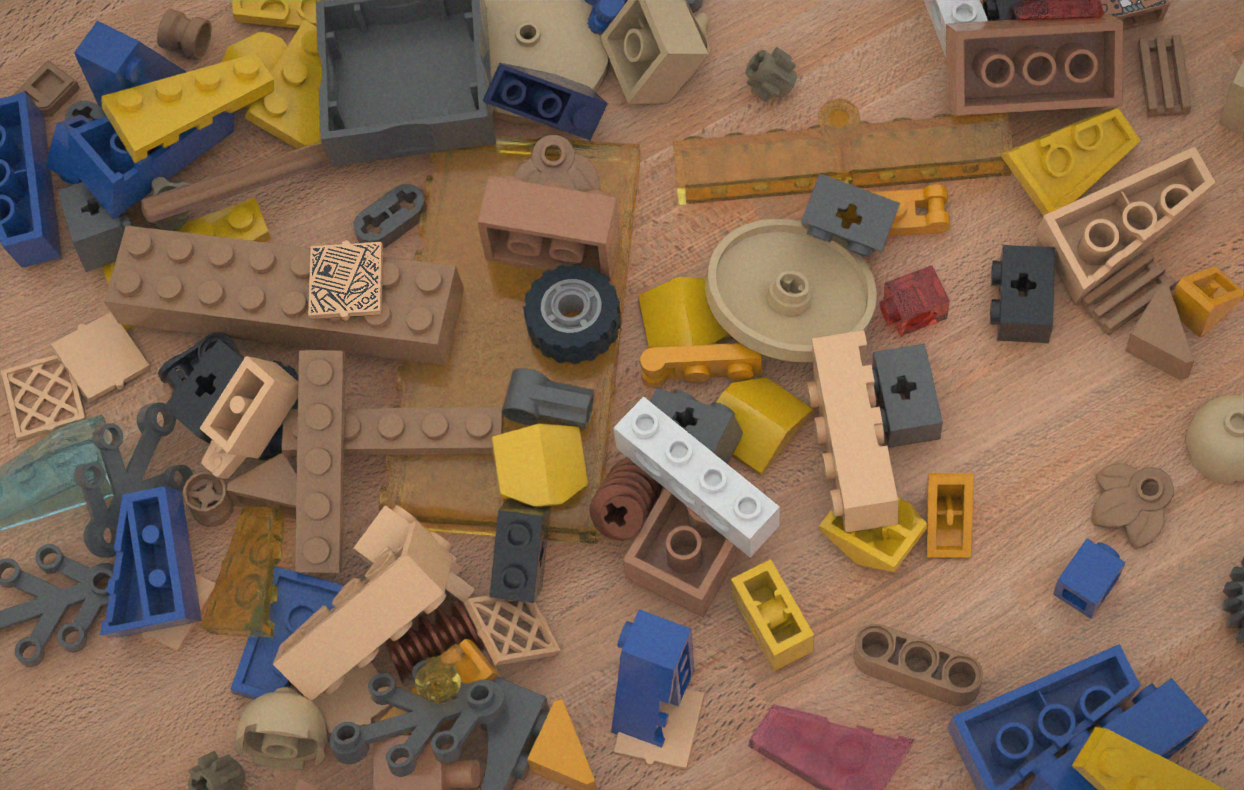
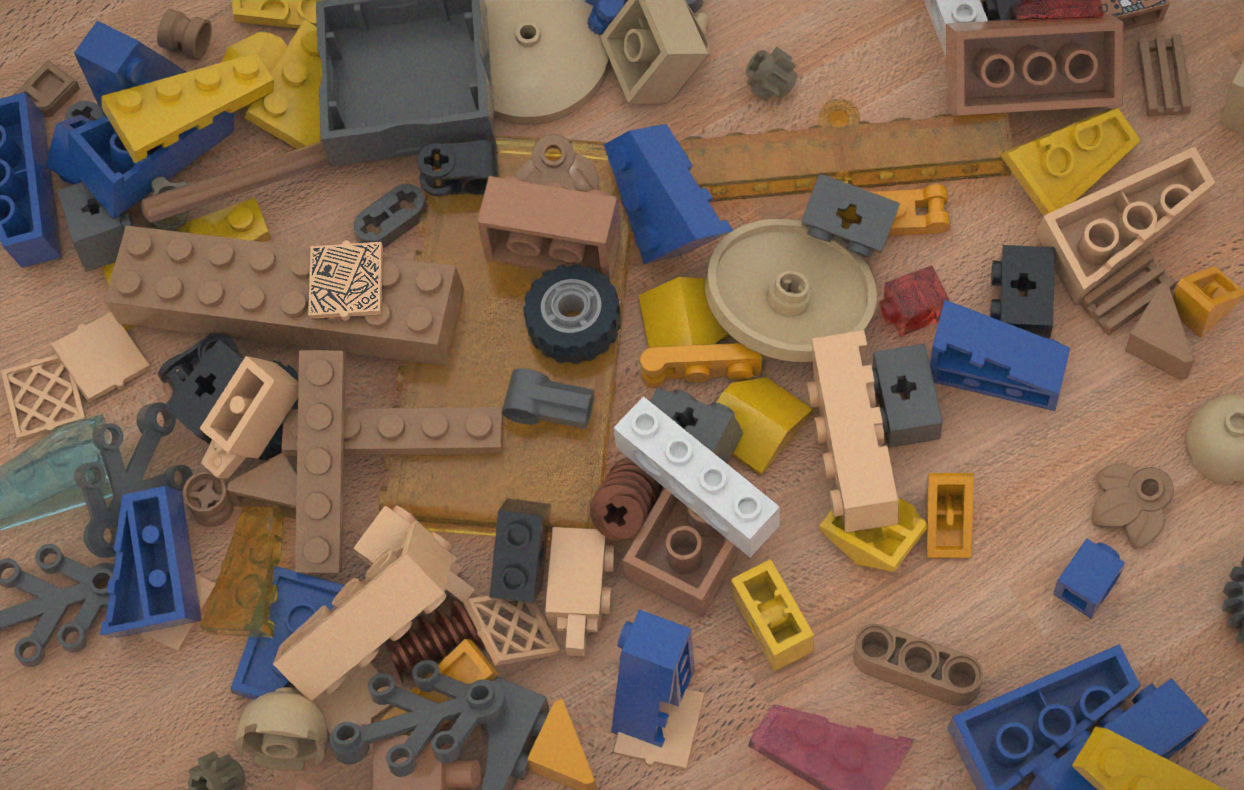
clear yellow plate [415,644,465,702] -> none
dark blue slope [482,62,608,141] -> none
yellow slope [491,424,588,508] -> none
none -> black piece [417,140,500,197]
none -> light nougat hinge [545,527,615,657]
none -> blue wedge [604,124,733,264]
none -> blue wedge [930,300,1070,411]

